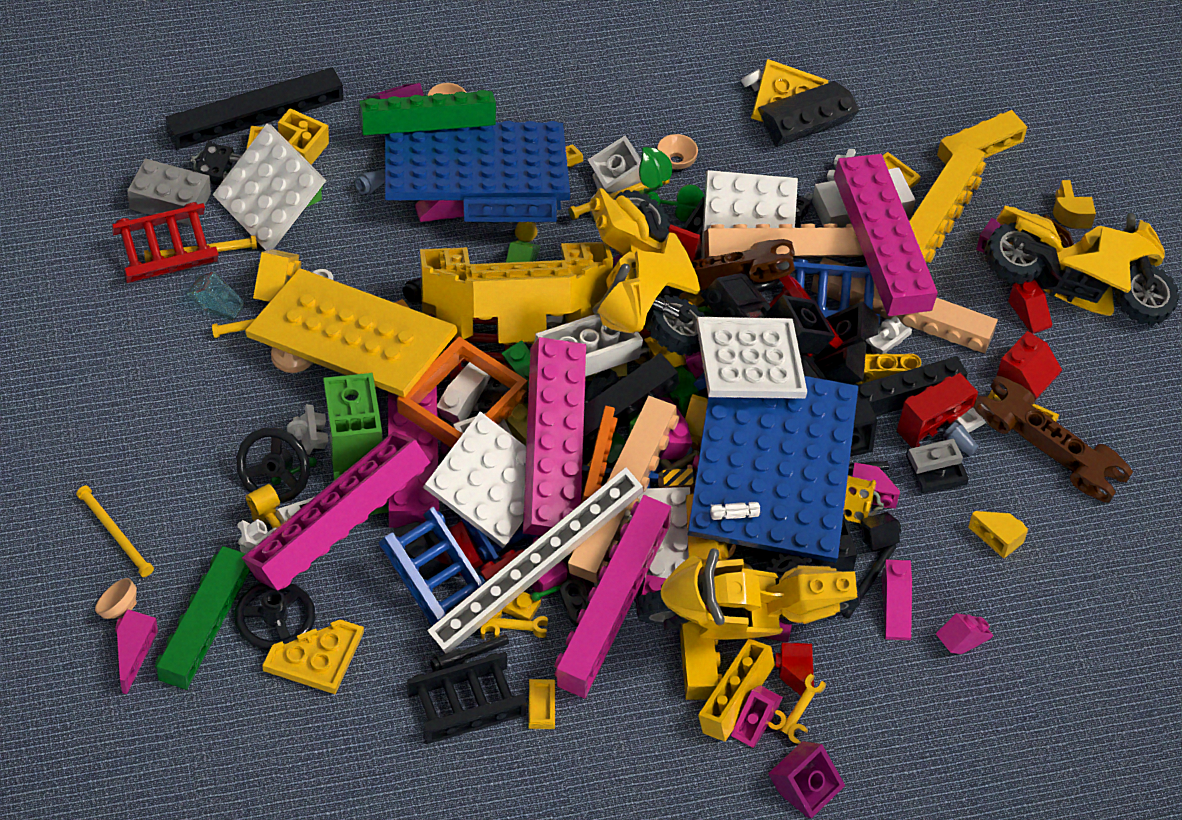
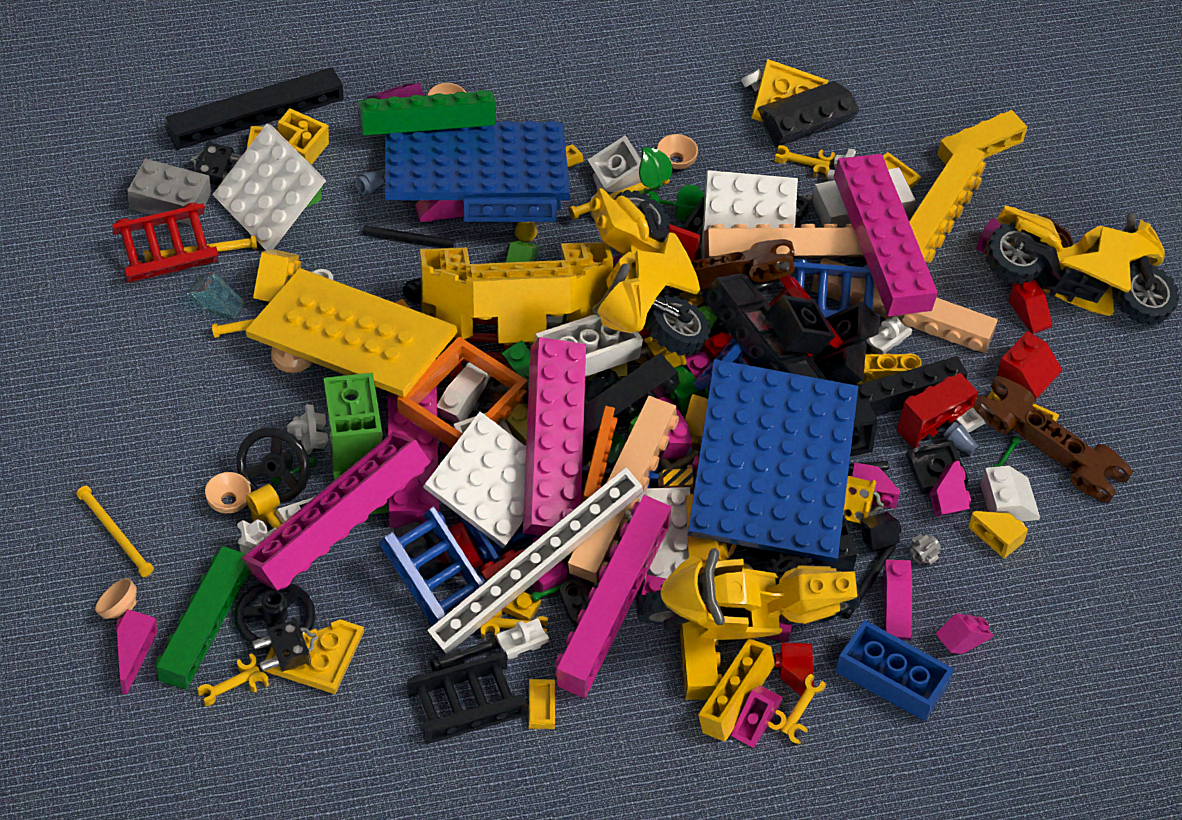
white plate [696,317,807,398] -> none
white axle [710,502,760,520] -> none
magenta slope [768,741,846,819] -> none
light grey plate [908,438,963,474] -> none
yellow brick [1053,180,1096,229] -> none
none -> yellow bar [197,653,269,706]
none -> light nougat piece [205,472,251,513]
none -> black piece [252,617,317,672]
none -> black bar [363,225,455,248]
none -> white hips [496,618,549,660]
none -> yellow bar [774,145,835,181]
none -> blue brick [836,620,954,722]
none -> light grey gear [910,534,941,565]
none -> dark pink slope [930,461,971,517]
none -> white slope [981,466,1040,522]
none -> green hinge [993,436,1021,467]

